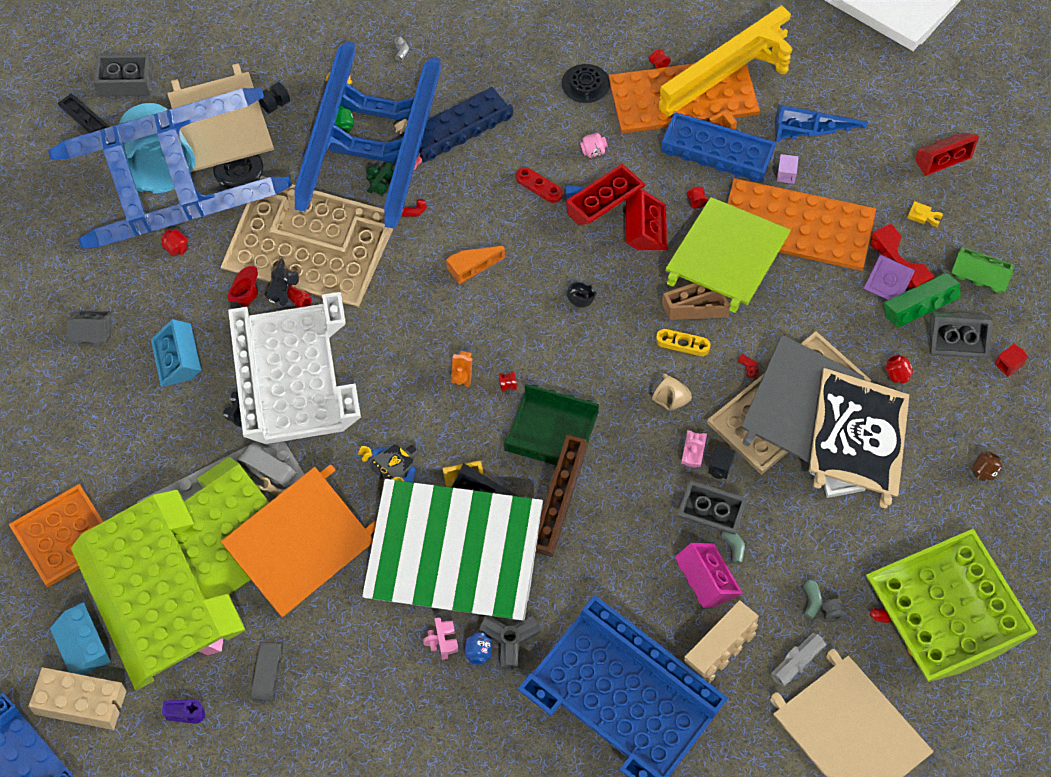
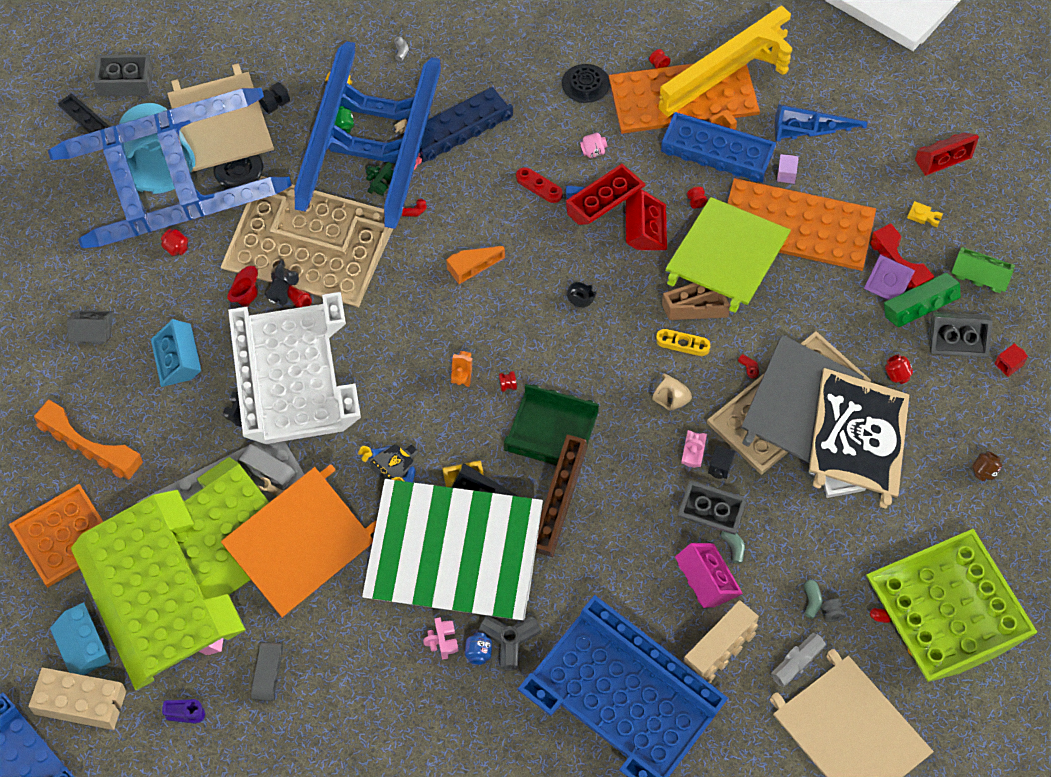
none -> orange arch [34,399,143,480]

